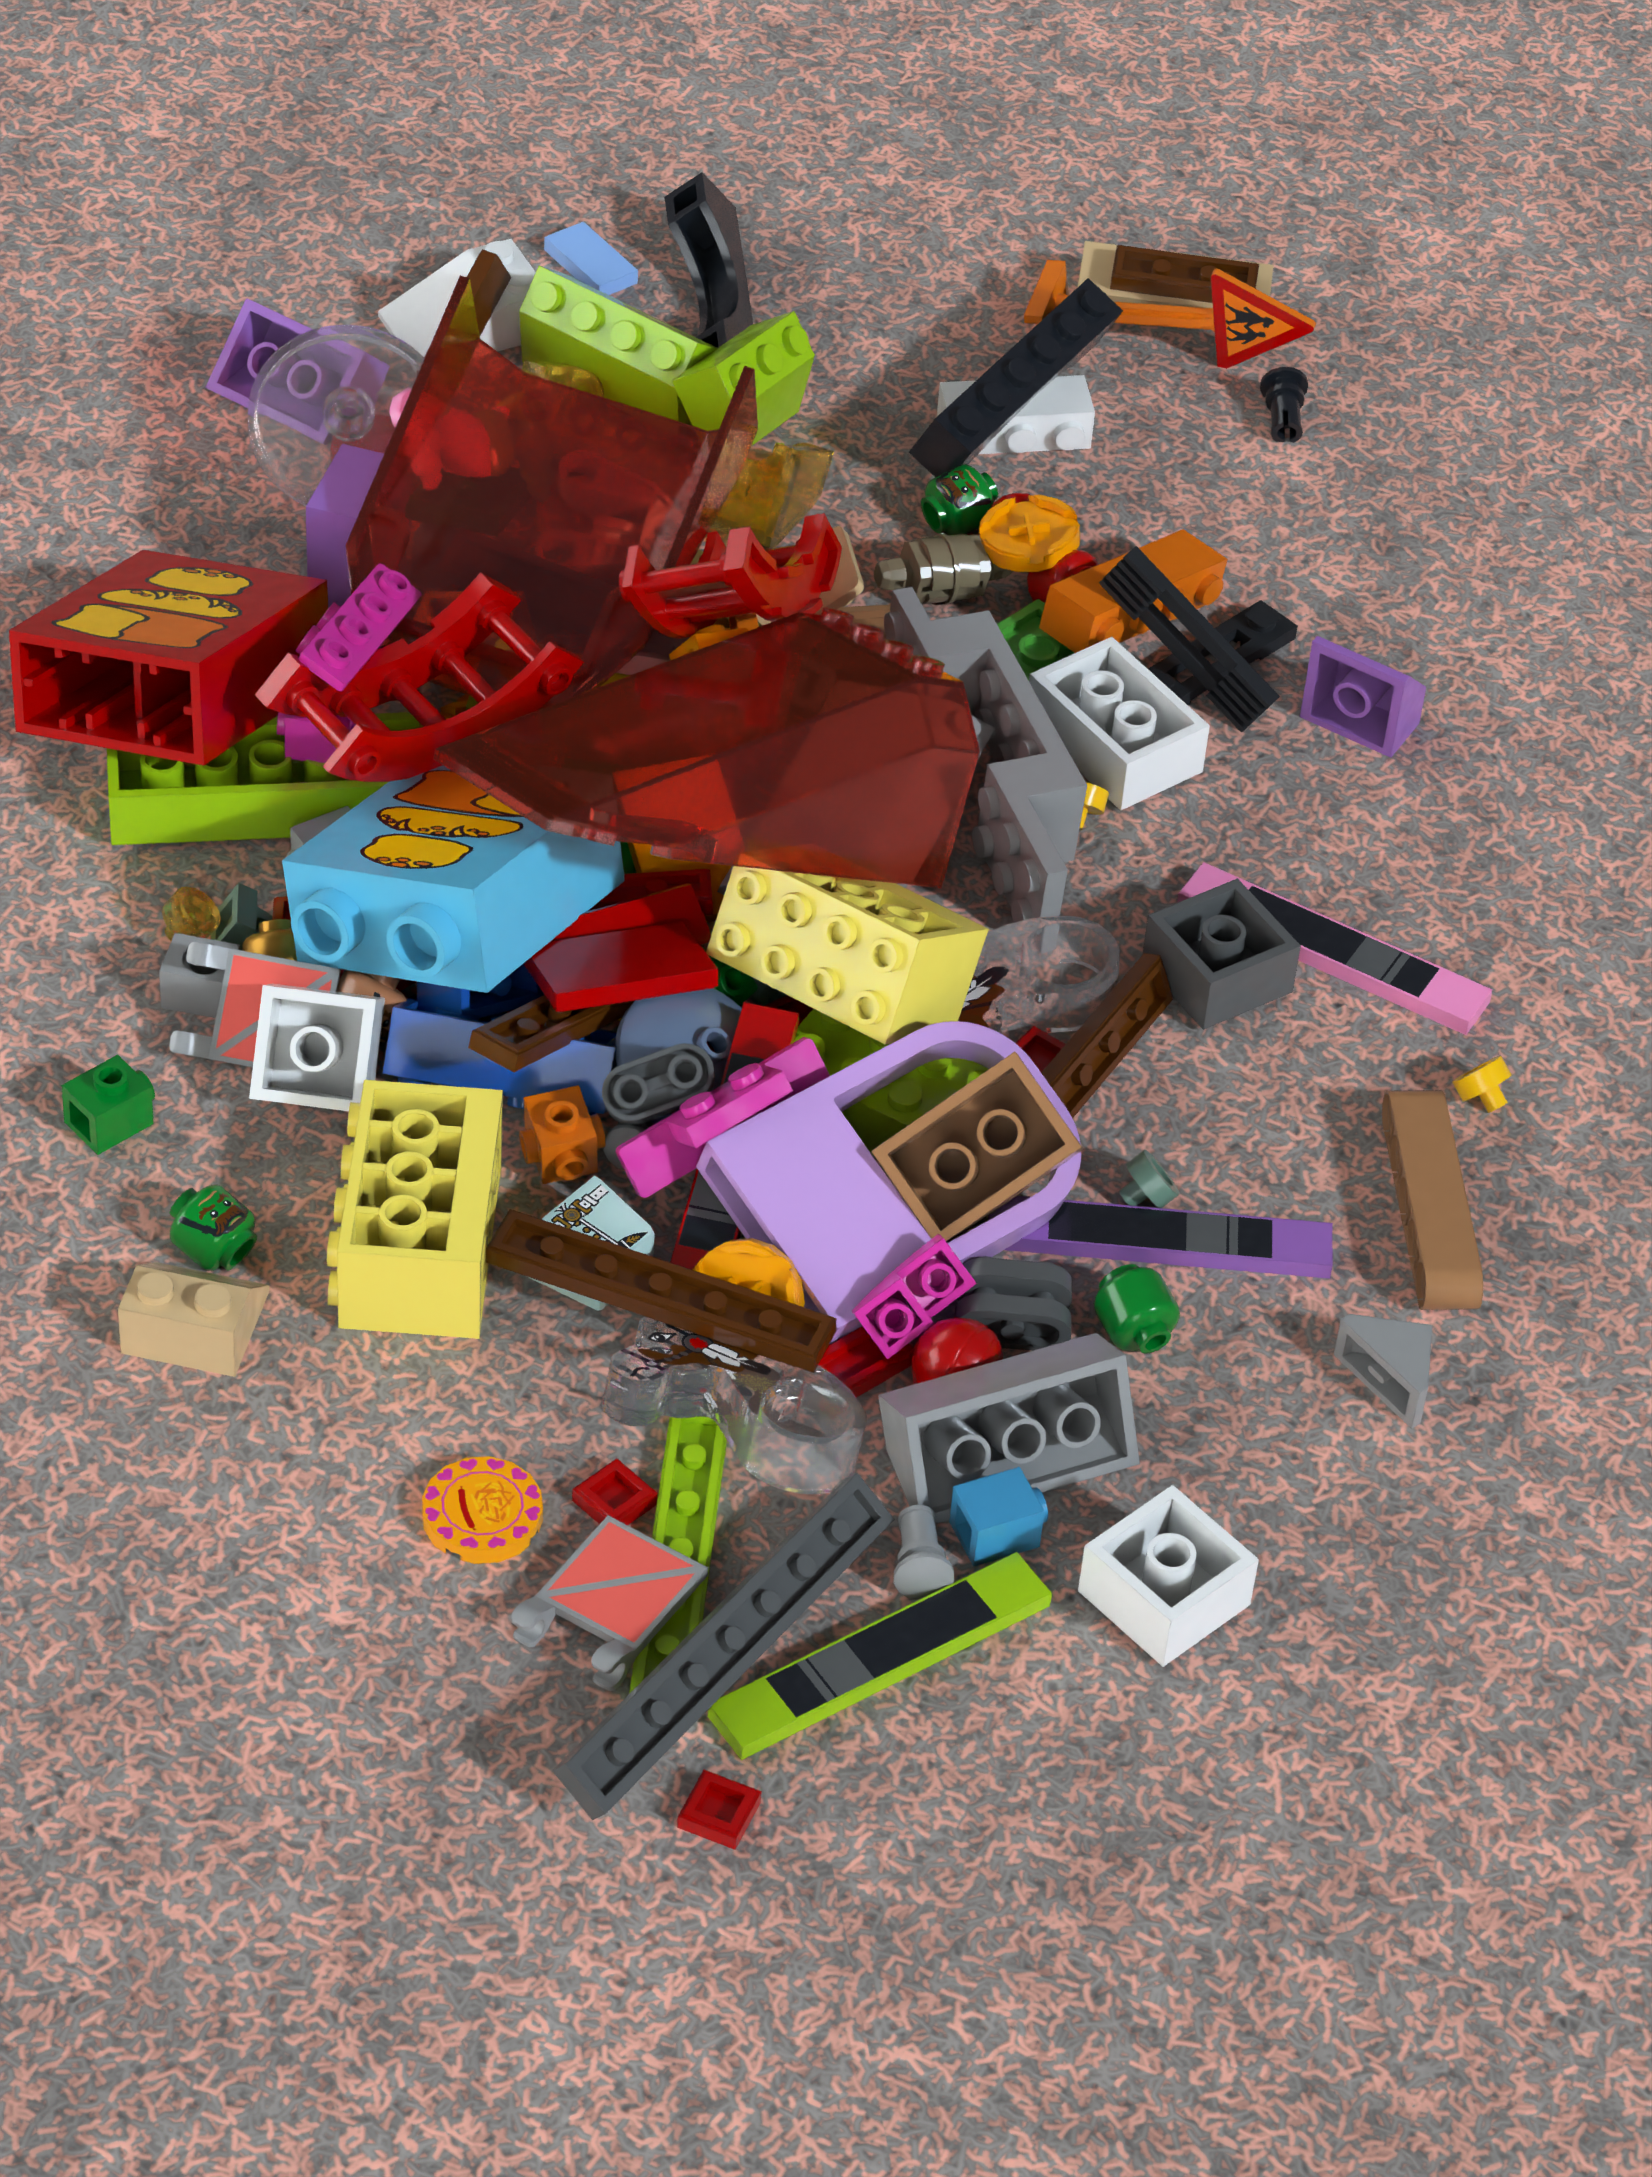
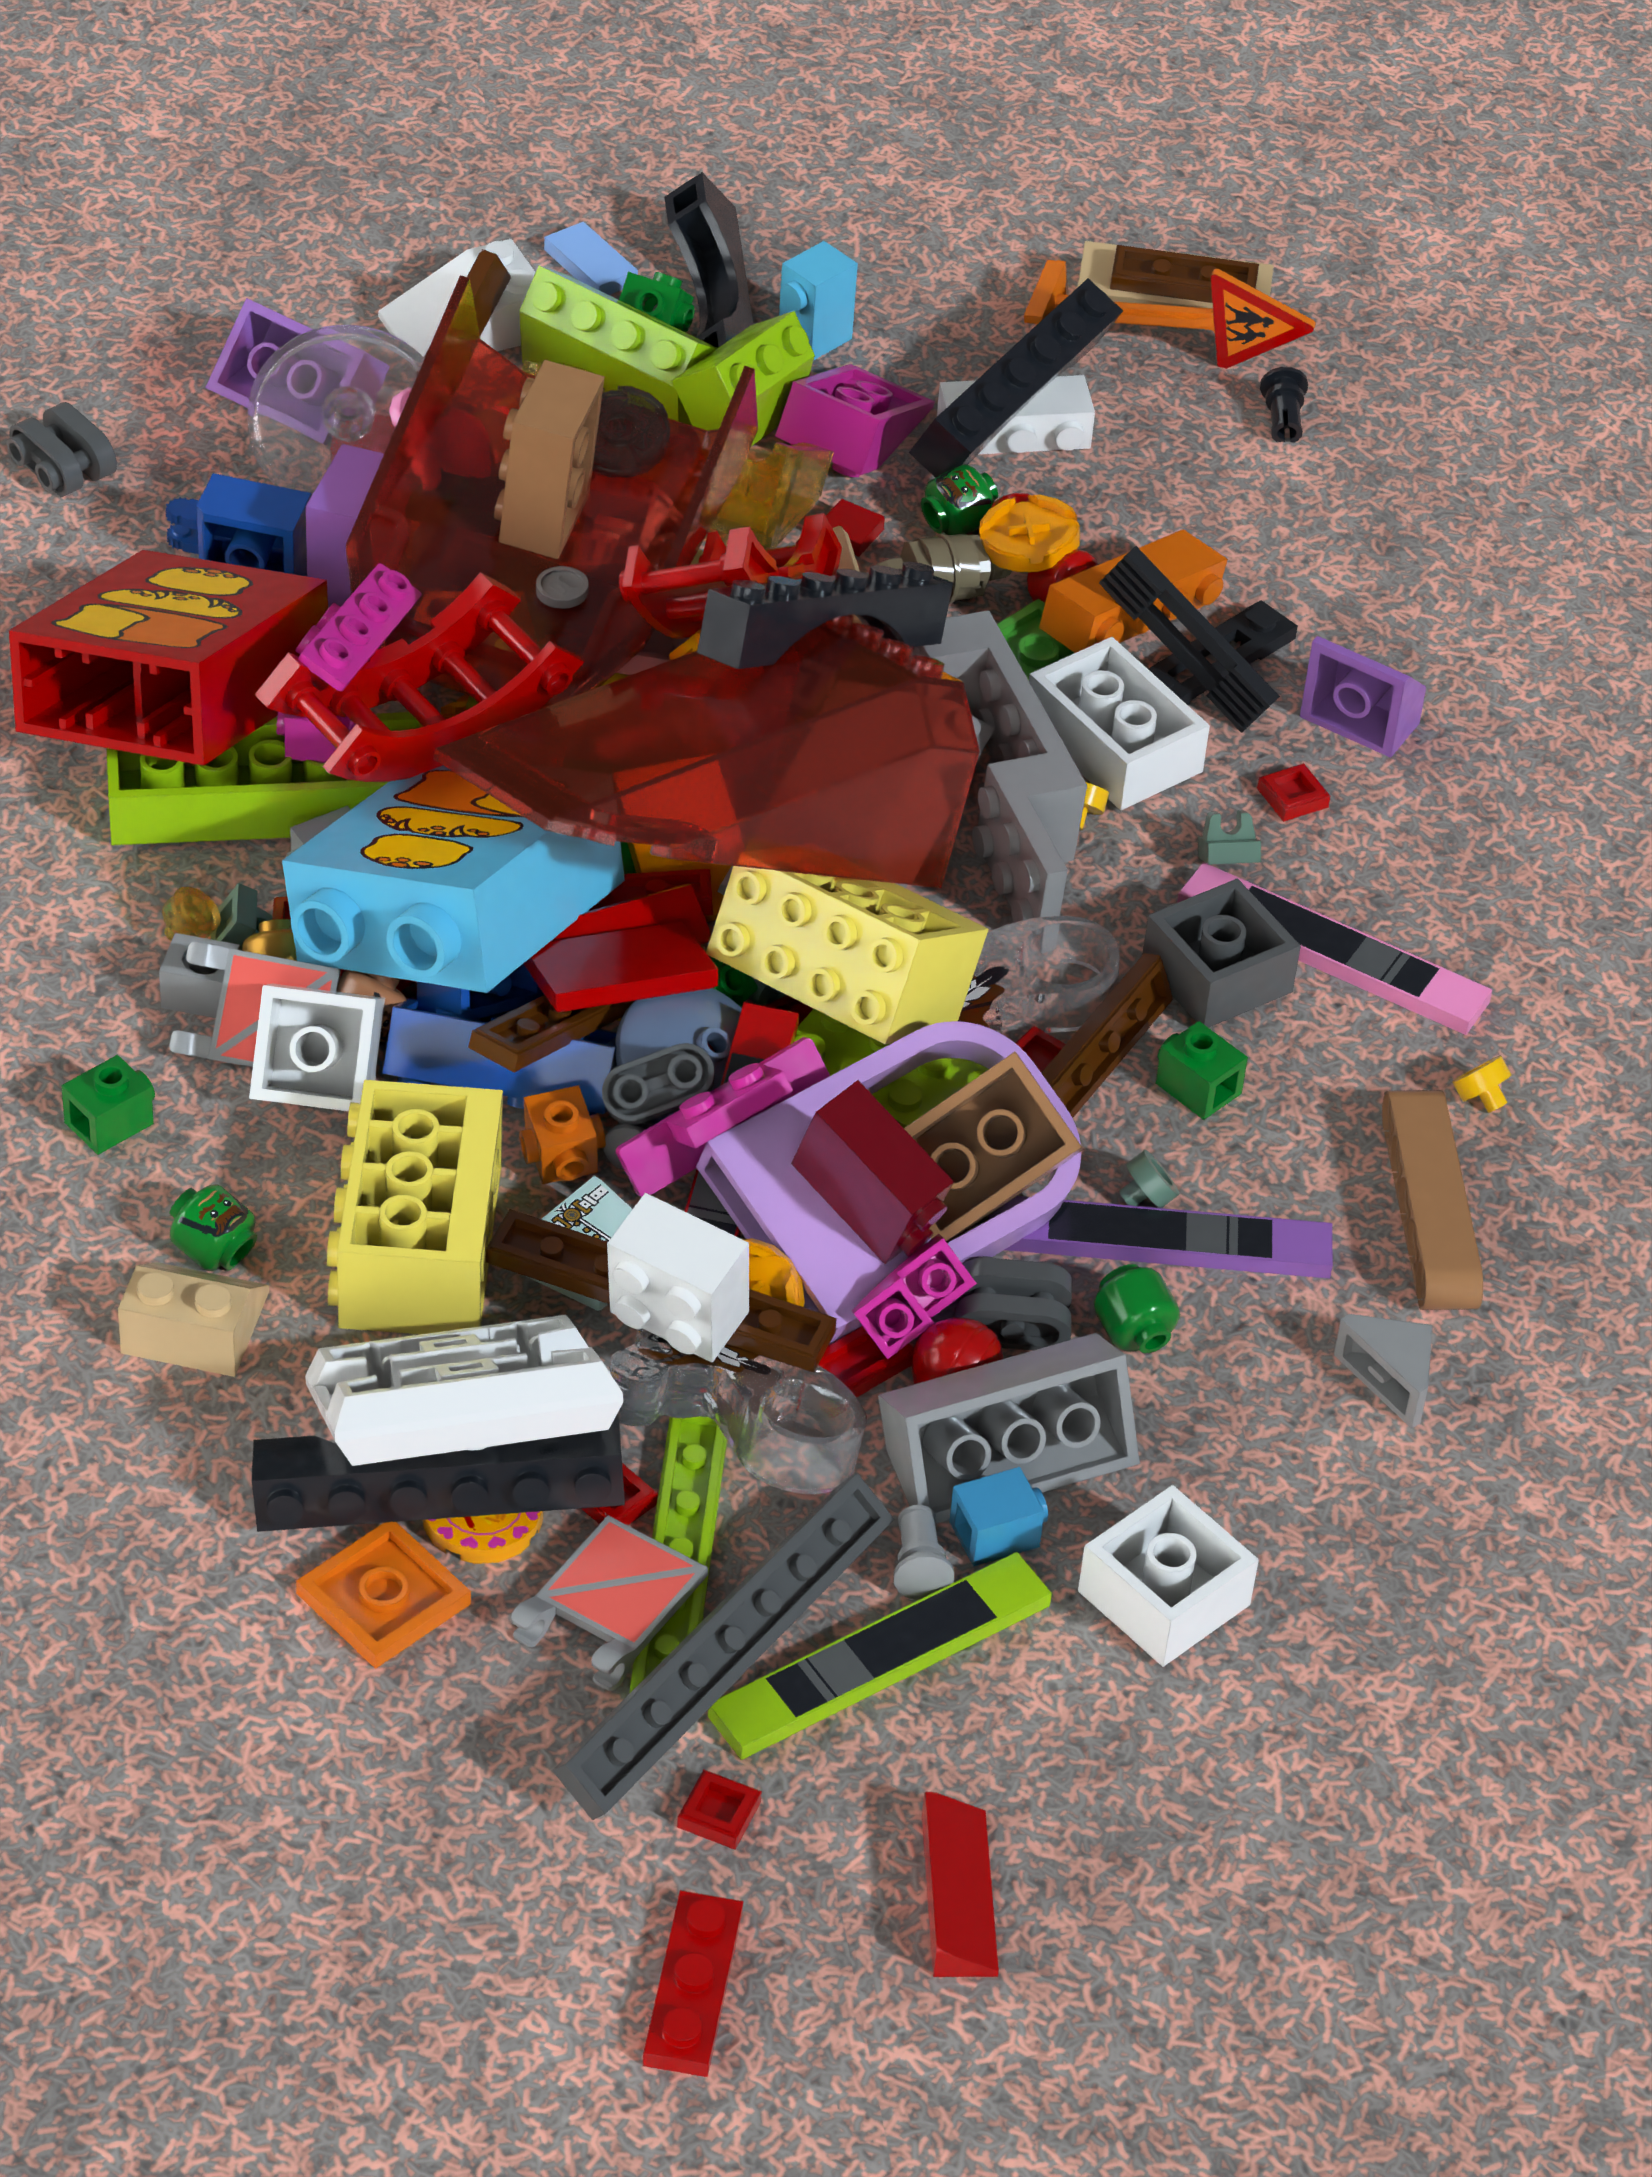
none -> dark grey brick [7,402,117,497]
none -> blue hinge [166,473,312,576]
none -> black arch [252,1414,625,1532]
none -> orange tile [296,1522,471,1669]
none -> white piece [305,1315,624,1466]
none -> medium nougat brick [494,360,605,559]
none -> light grey piece [536,566,589,608]
none -> clear smoke tile [592,386,670,478]
none -> white brick [607,1193,749,1363]
none -> green brick [619,272,695,332]
none -> red plate [643,1890,744,2077]
none -> black arch [697,562,953,669]
none -> dark pink slope [775,364,935,477]
none -> medium azure brick [779,241,858,360]
none -> dark red brick [791,1080,954,1264]
none -> red tile [826,499,885,557]
none -> red slope [922,1792,999,1977]
none -> green brick [1155,1021,1248,1120]
none -> sand green tile [1197,810,1261,865]
none -> red tile [1257,763,1331,822]

